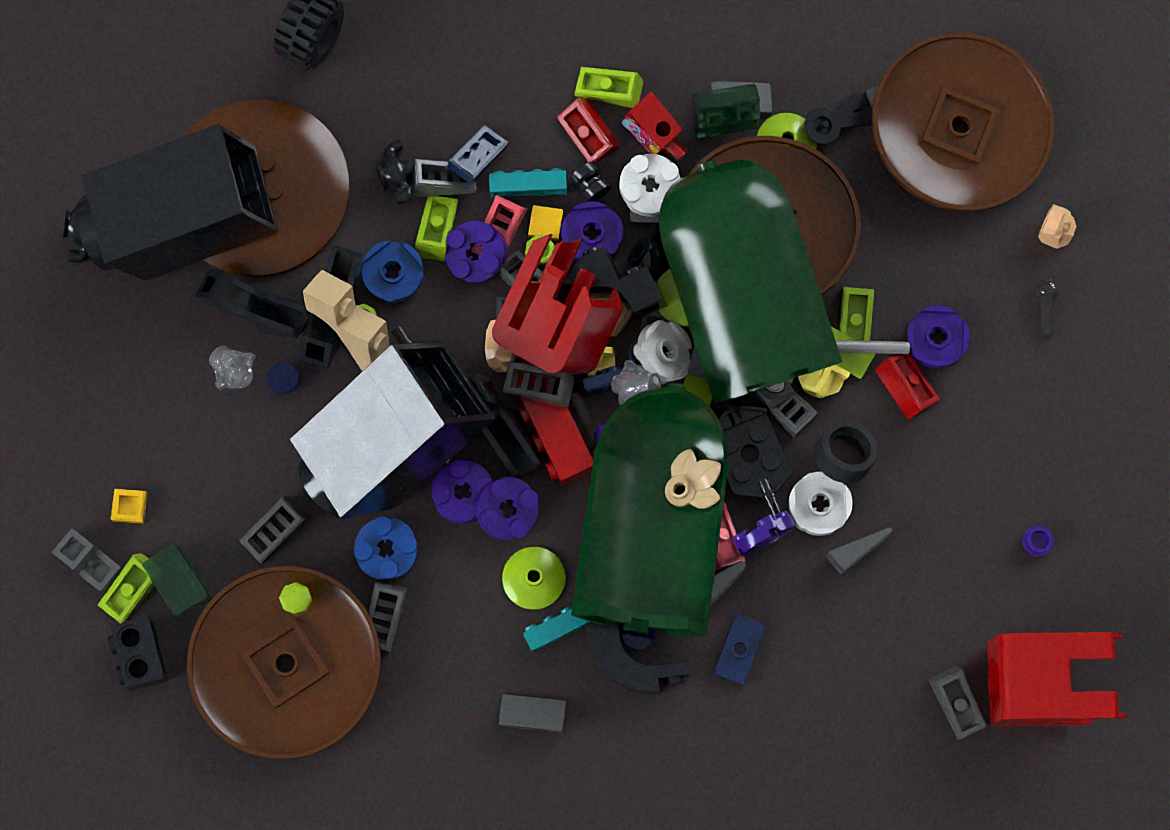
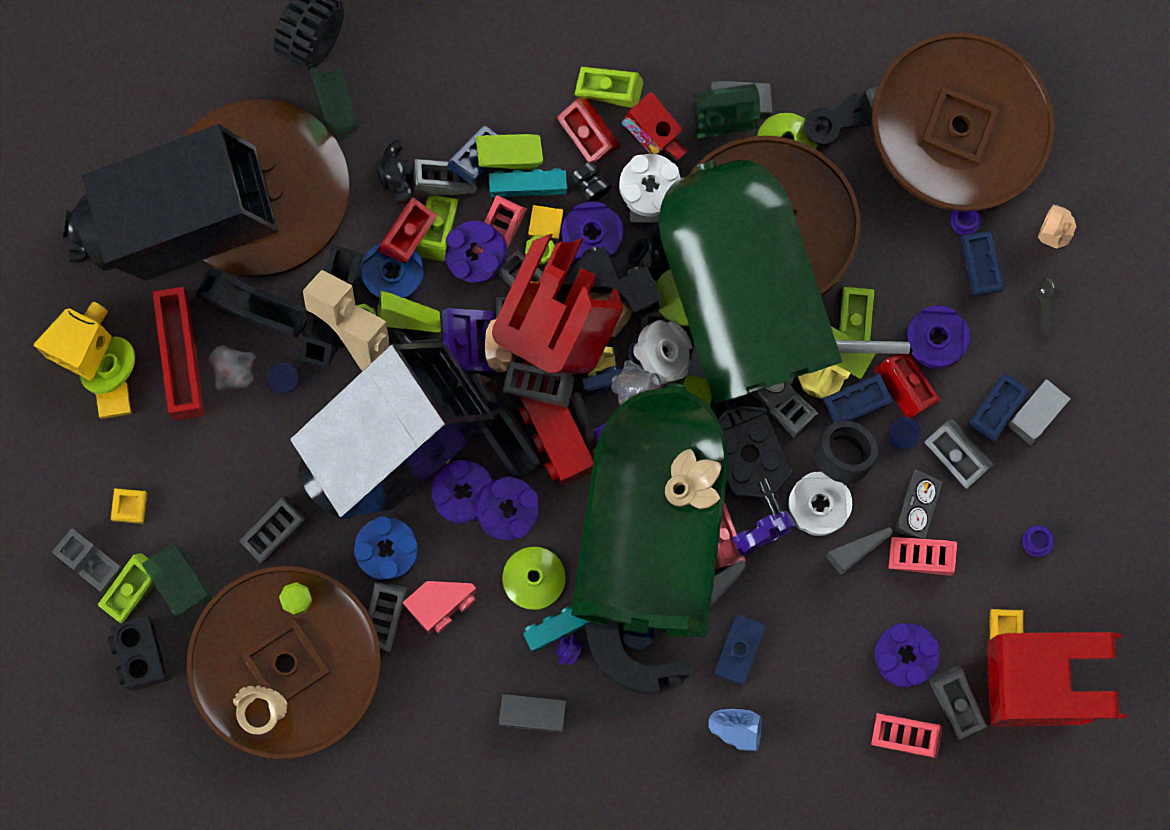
none -> yellow torso [33,302,112,381]
none -> lime dish [80,337,135,394]
none -> yellow tile [96,382,132,419]
none -> red brick [152,287,205,421]
none -> tan piece [233,686,287,734]
none -> clear green panel [310,68,359,135]
none -> red slope [376,197,438,264]
none -> lime slope [377,291,441,332]
none -> coral slope [403,581,477,635]
none -> dark purple plate [442,308,498,376]
none -> lime slope [476,134,543,170]
none -> dark purple plate [555,634,583,665]
none -> medium blue rock [709,708,762,751]
none -> dark blue plate [822,374,893,423]
none -> coral slope [871,713,943,759]
none -> dark purple plate [874,623,939,688]
none -> coral slope [888,537,957,576]
none -> clear blue plate [889,417,921,449]
none -> slope [894,469,943,539]
none -> dark grey slope [925,419,993,489]
none -> dark purple plate [950,211,981,235]
none -> dark blue plate [960,230,1004,297]
none -> dark blue plate [968,372,1030,442]
none -> yellow tile [990,609,1023,640]
none -> slope [1007,379,1070,445]

